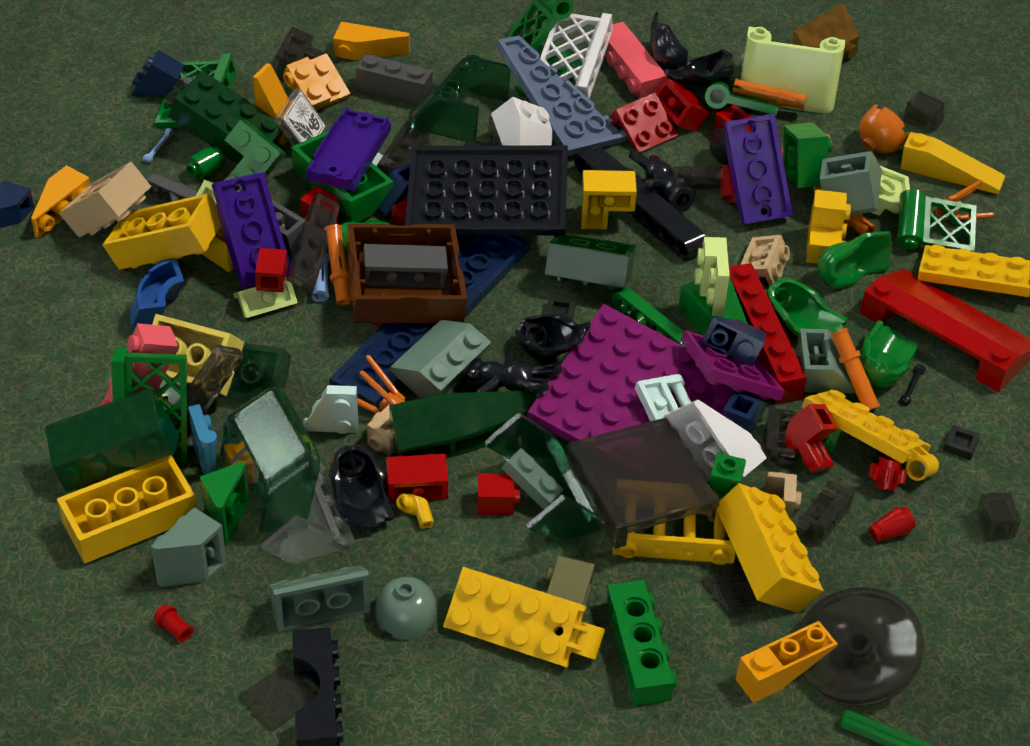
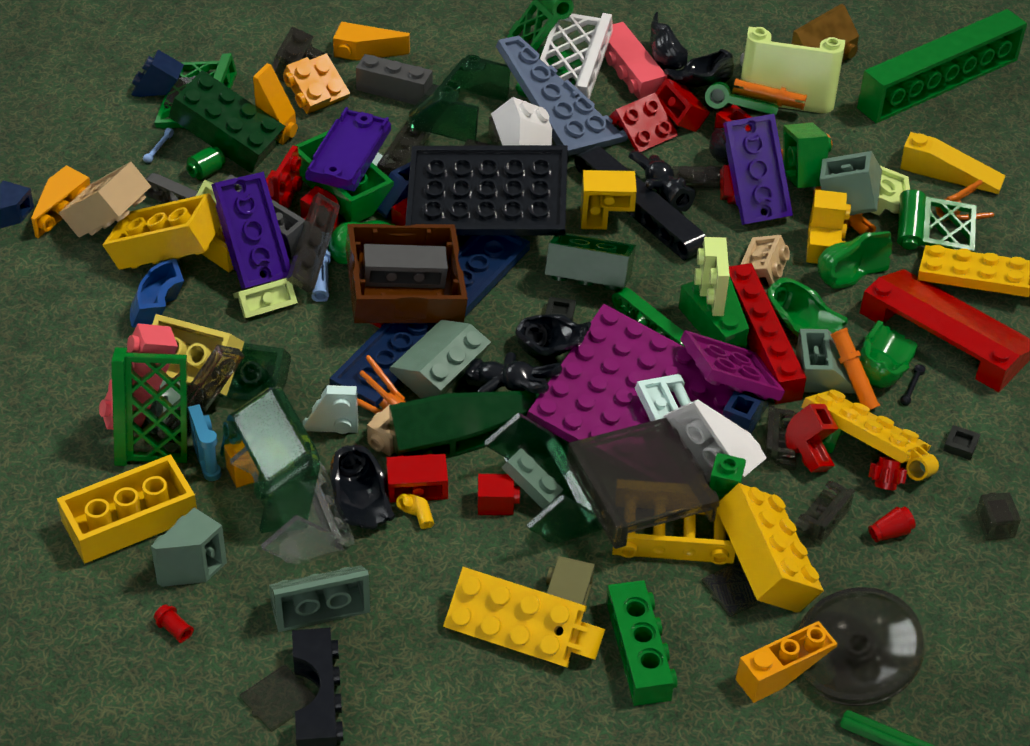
dark green slope [45,387,180,492] -> none
green slope [200,462,250,546] -> none
green brick [224,120,286,178] -> none
red brick [255,248,288,293] -> none
tile [274,88,327,146] -> none
orange pin [325,224,352,306] -> none
sand green cylinder [375,577,437,640] -> none
dark blue slope [701,317,766,367] -> none
tan bracket [764,472,802,520] -> none
orange cylinder [859,105,909,154] -> none
clear smoke brick [903,91,945,133] -> none
none -> red bracket [266,145,303,208]
none -> green brick [857,9,1027,124]

